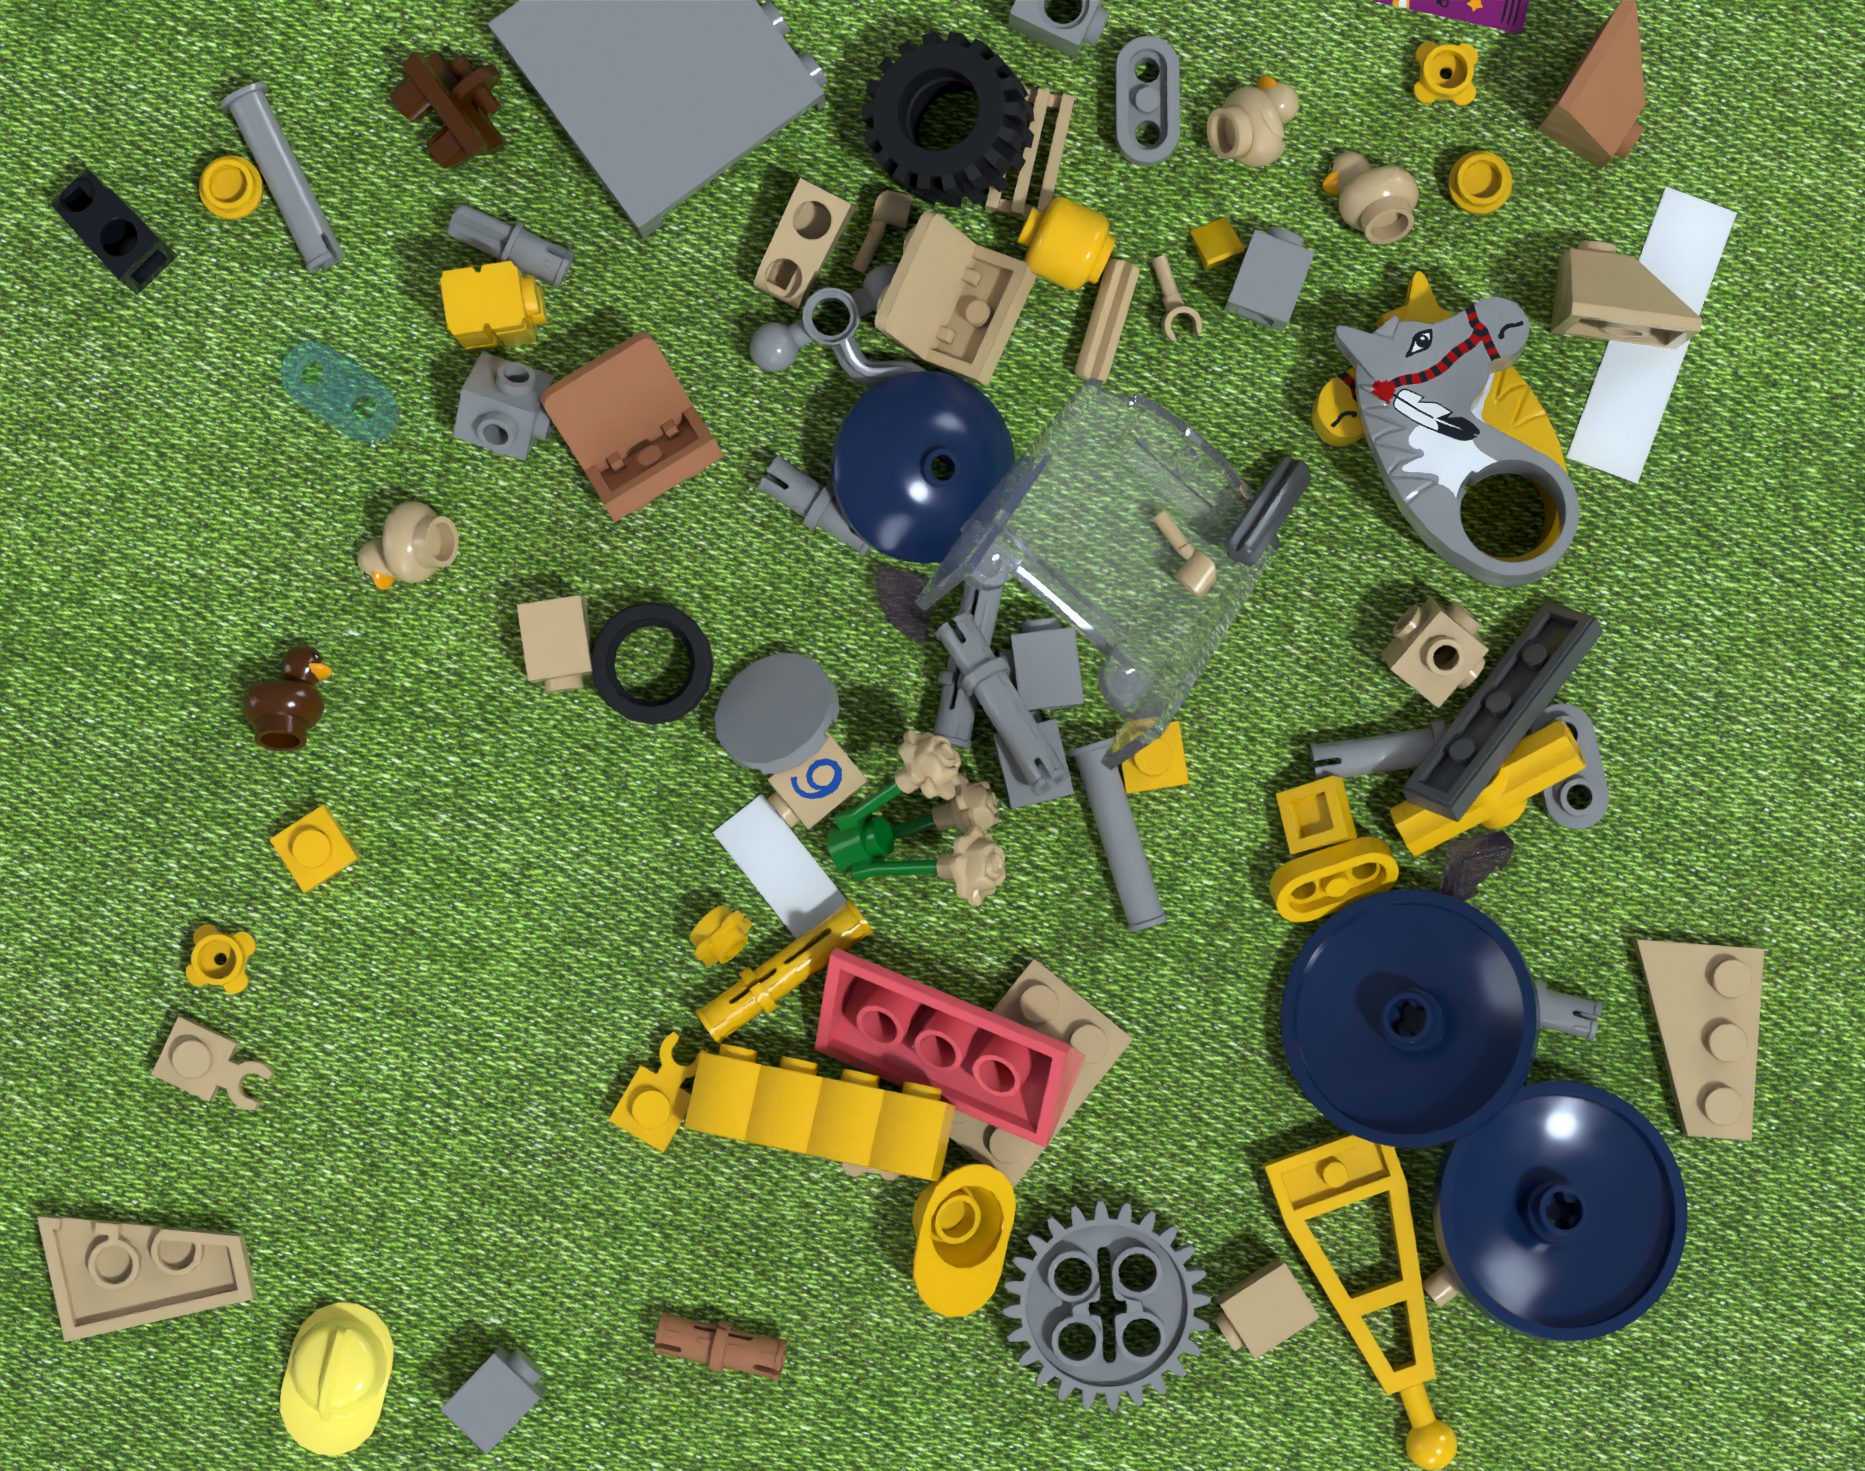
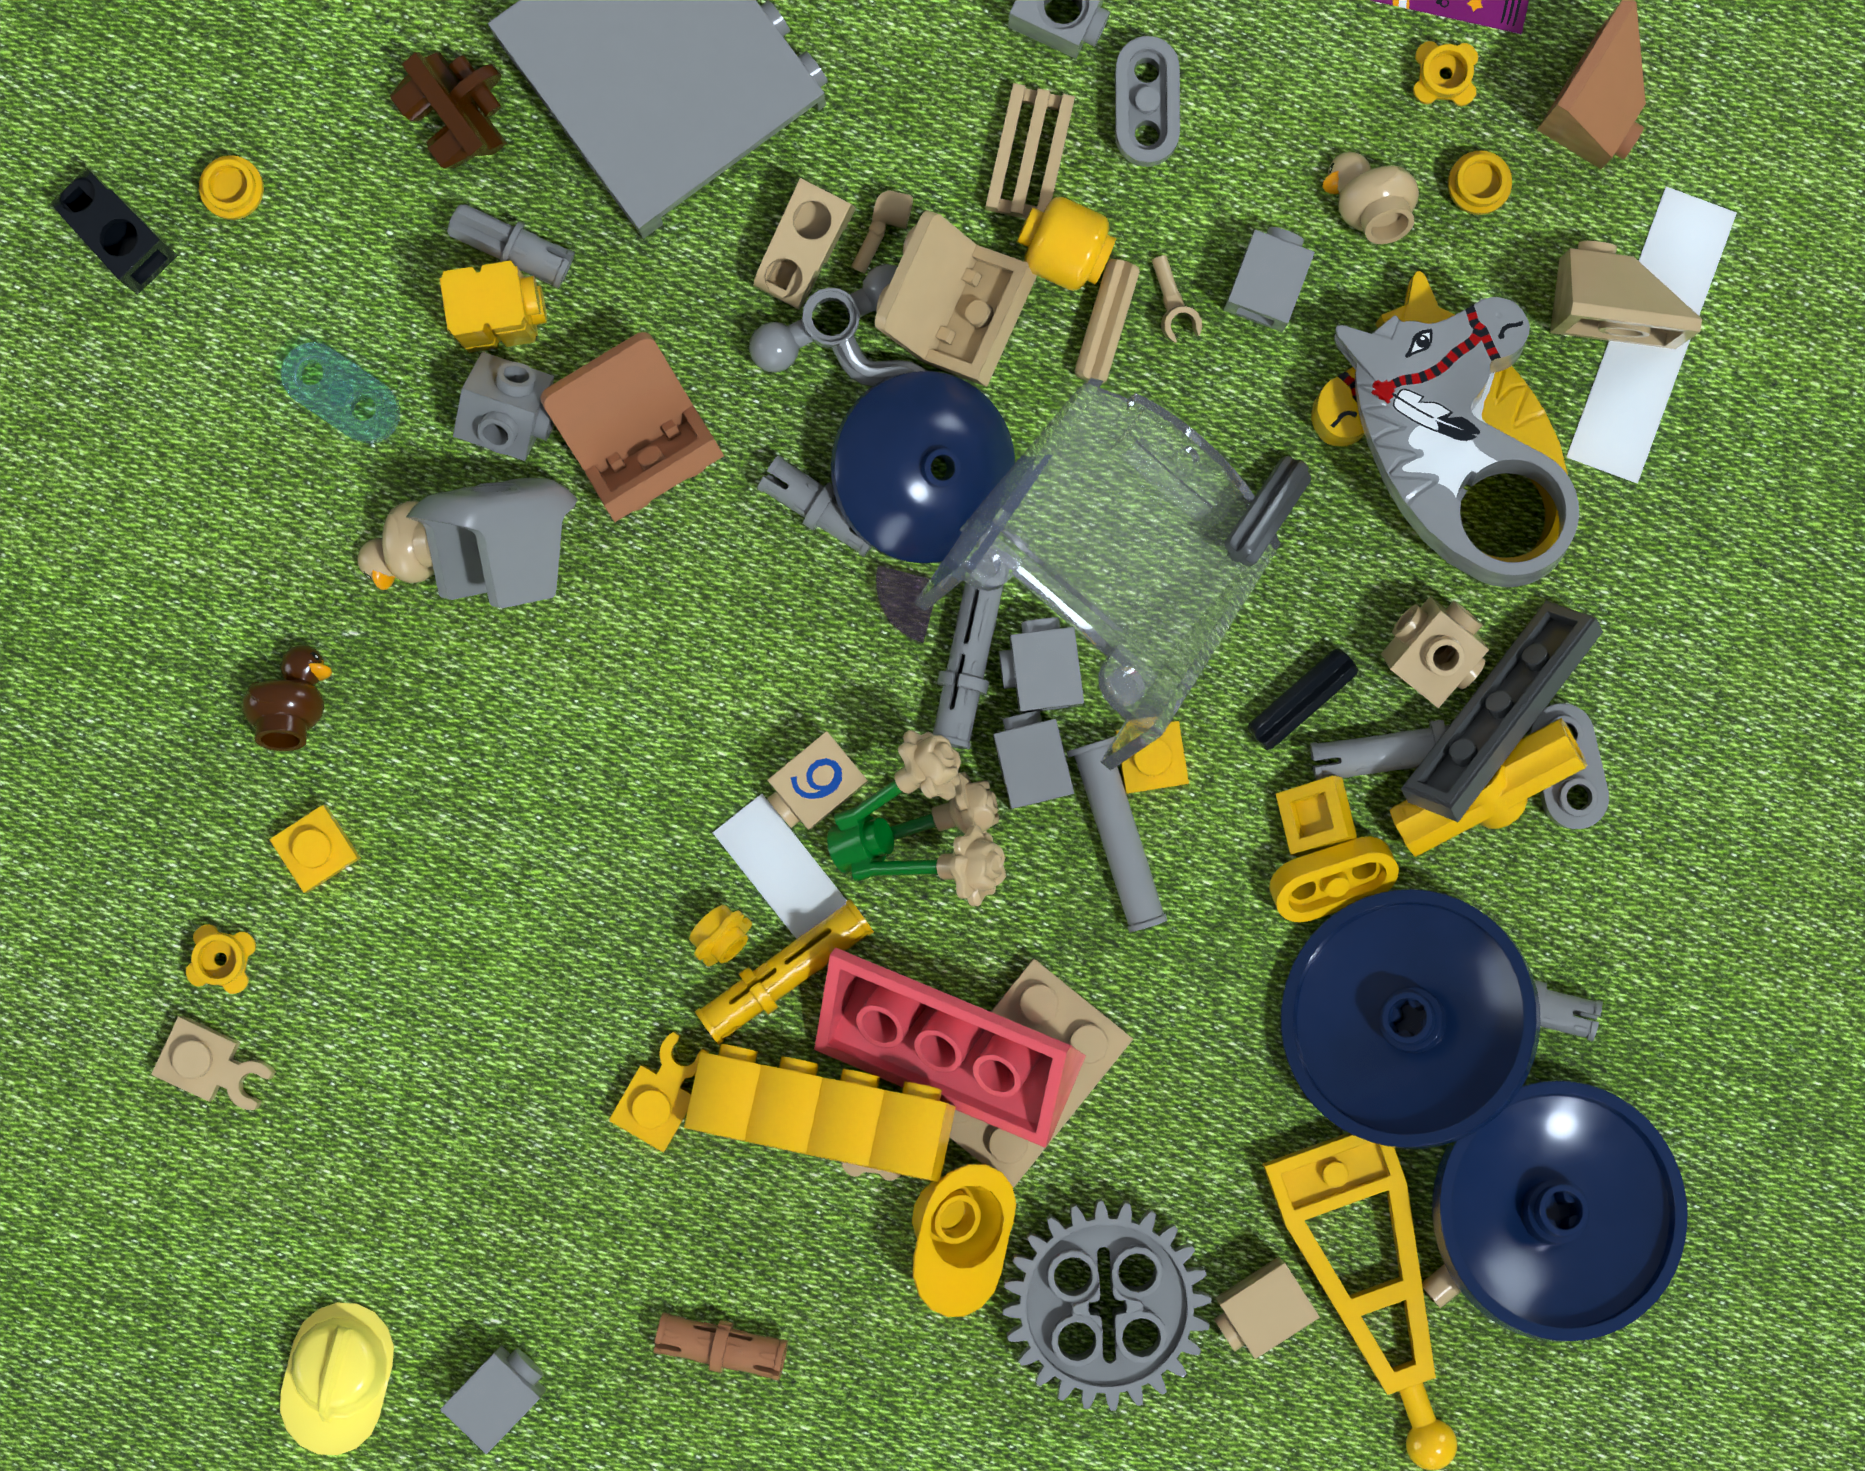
tan wing [37,1214,257,1342] -> none
light grey pin [220,82,346,273] -> none
tan brick [517,595,593,693] -> none
black tyre [591,602,714,725] -> none
light grey tile [714,653,840,774] -> none
black tyre [862,32,1035,207] -> none
light grey pin [936,612,1070,796] -> none
tan hand [1153,510,1217,598] -> none
yellow piece [1189,216,1245,271] -> none
tan animal [1207,75,1299,168] -> none
tile [1439,830,1515,901] -> none
tan wing [1632,939,1764,1141] -> none
none -> light grey piece [406,478,578,608]
none -> black axle [1248,648,1359,750]

